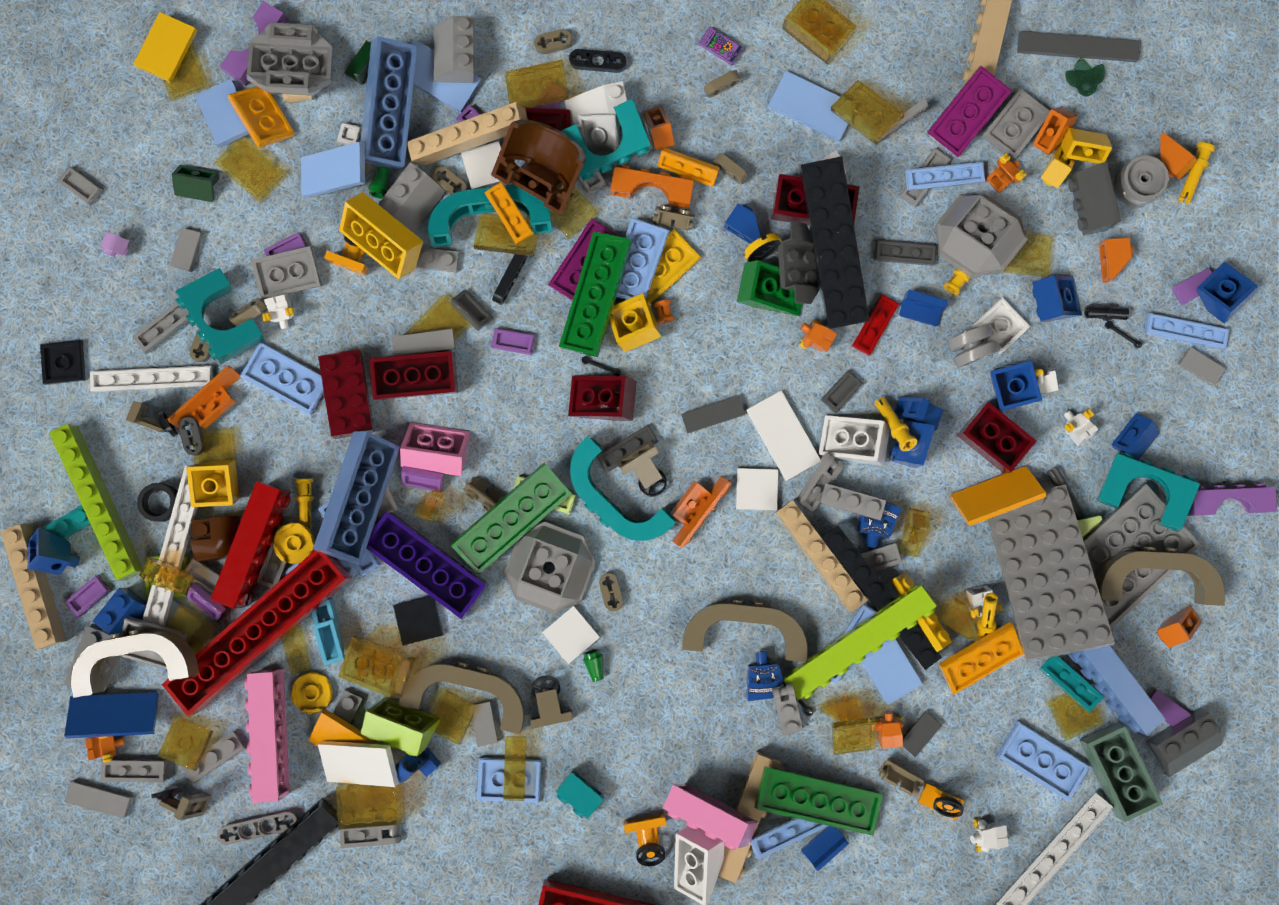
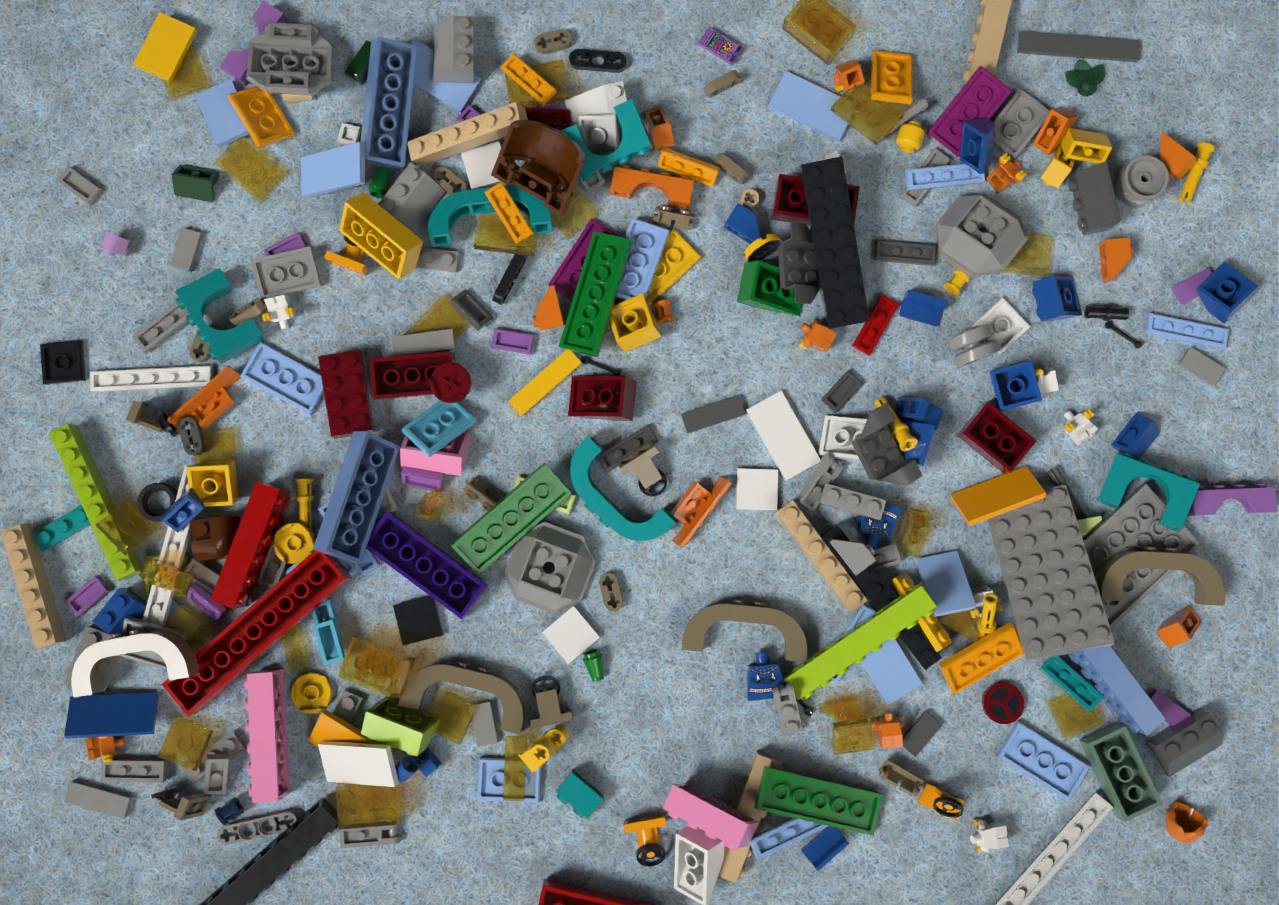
blue torso [27,528,80,575] -> none
none -> clear yellow tile [96,499,158,556]
none -> blue slope [161,488,205,532]
none -> light grey plate [204,754,229,794]
none -> dark blue bush [215,797,244,825]
none -> medium azure tile [402,400,476,458]
none -> dark red tile [430,362,472,404]
none -> light orange tile [500,53,557,106]
none -> yellow tile [508,350,582,417]
none -> yellow piece [519,724,570,773]
none -> orange slope [533,285,564,331]
none -> tan bush [741,189,759,208]
none -> light grey slope [828,538,876,576]
none -> orange piece [834,60,865,92]
none -> dark grey piece [852,403,923,486]
none -> light orange tile [871,50,912,104]
none -> yellow head [896,121,925,153]
none -> light blue tile [916,551,976,617]
none -> blue slope [959,118,996,174]
none -> dark red tile [982,682,1024,724]
none -> orange hair [1166,801,1208,843]

